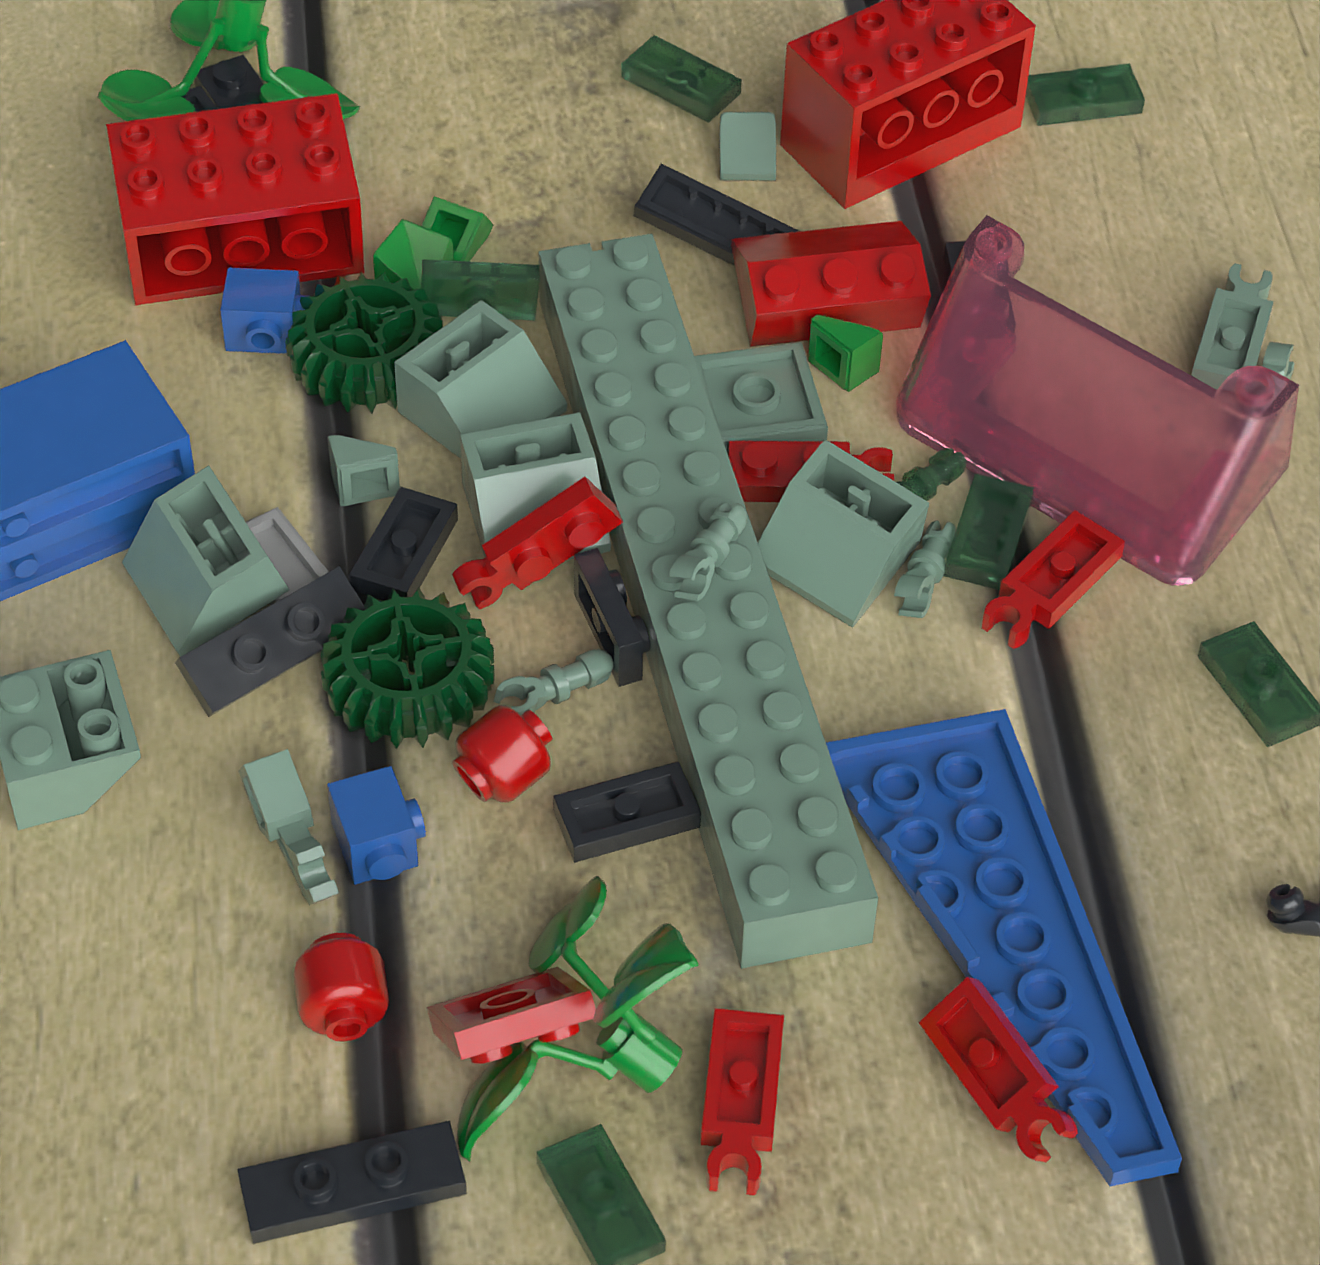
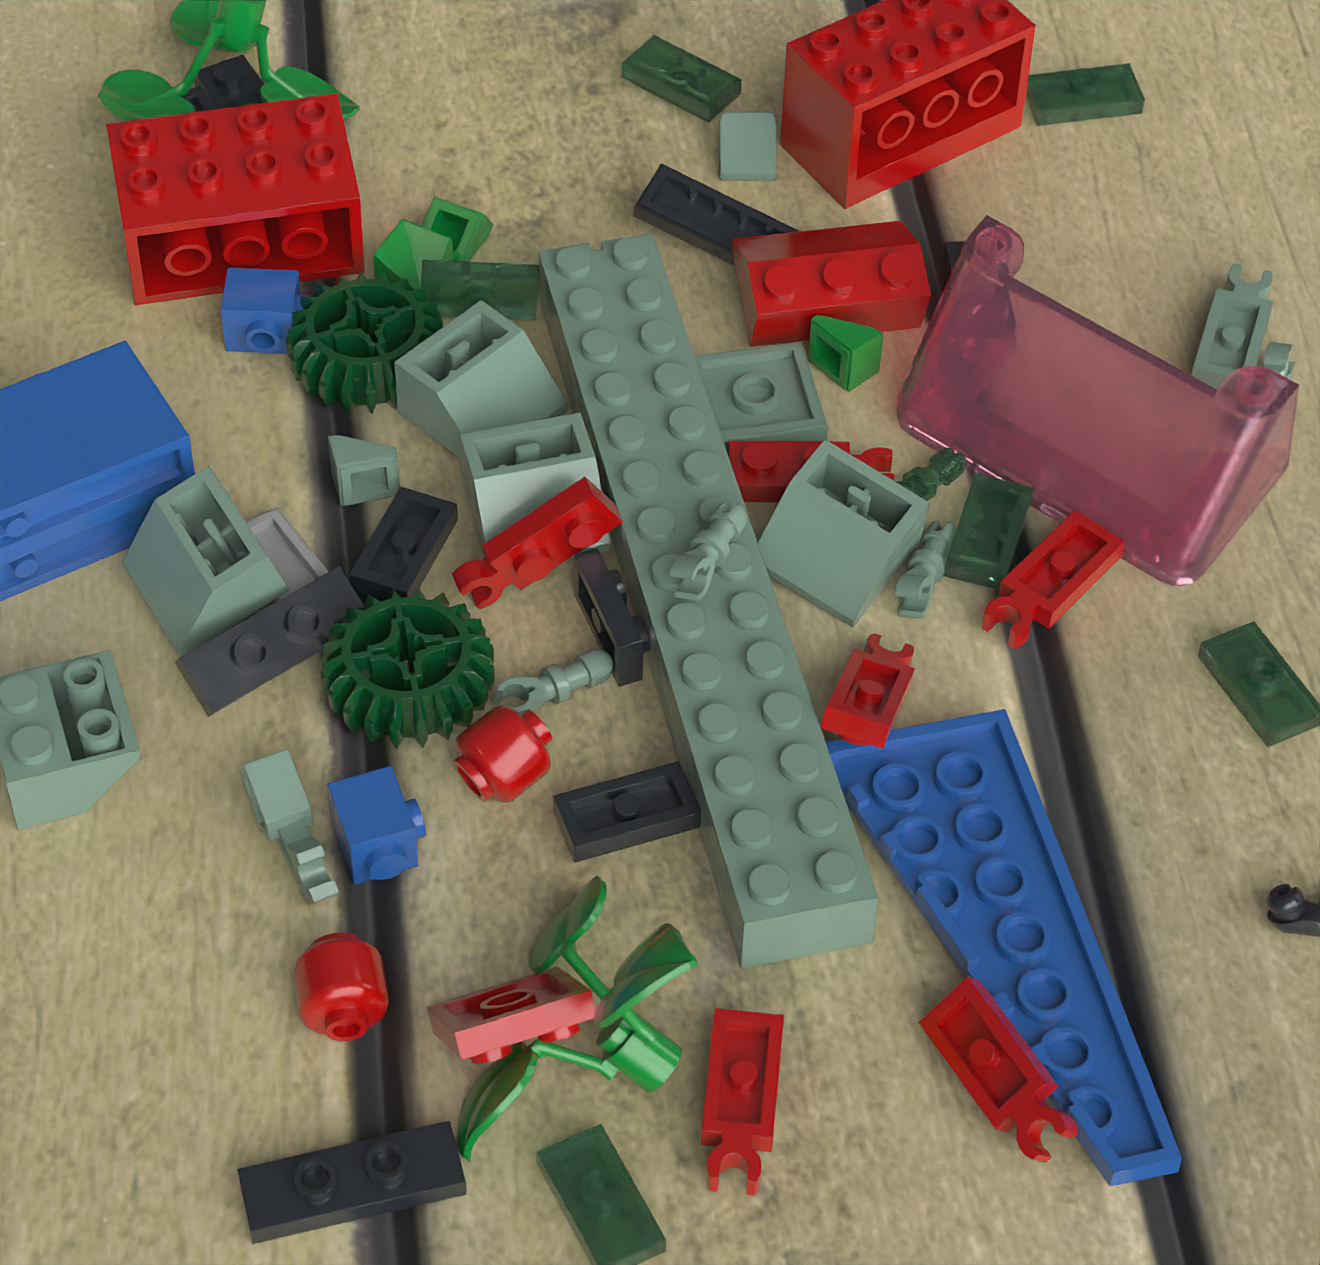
none -> red plate [820,633,915,749]

